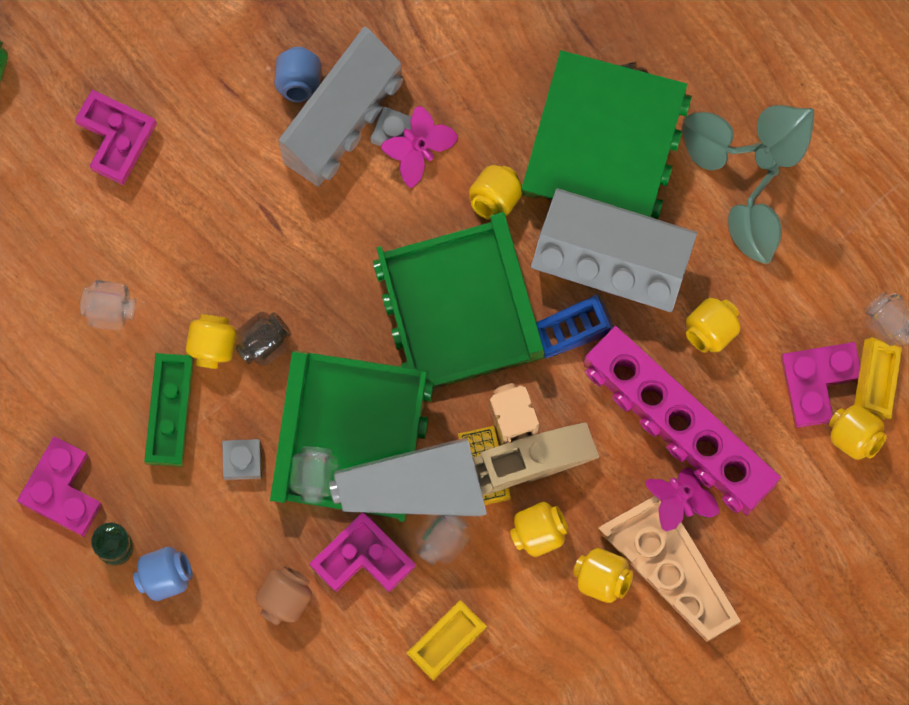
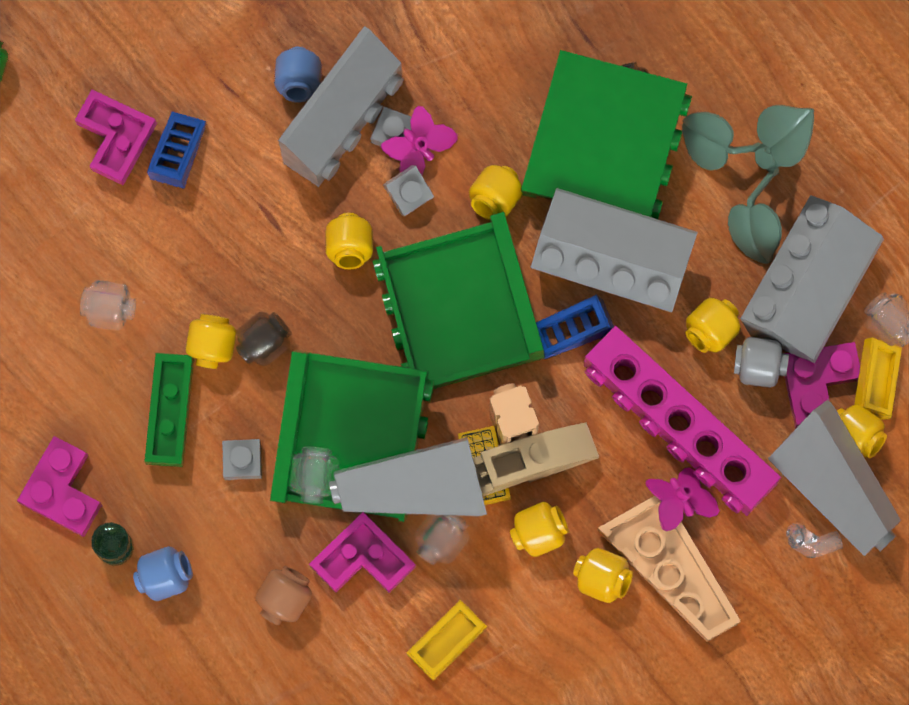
none -> blue slope [147,112,207,189]
none -> yellow head [325,213,373,270]
none -> light grey plate [383,165,434,216]
none -> light grey head [734,337,789,388]
none -> light grey slope [740,195,884,363]
none -> light grey slope [768,400,901,556]
none -> clear arm [786,523,843,558]

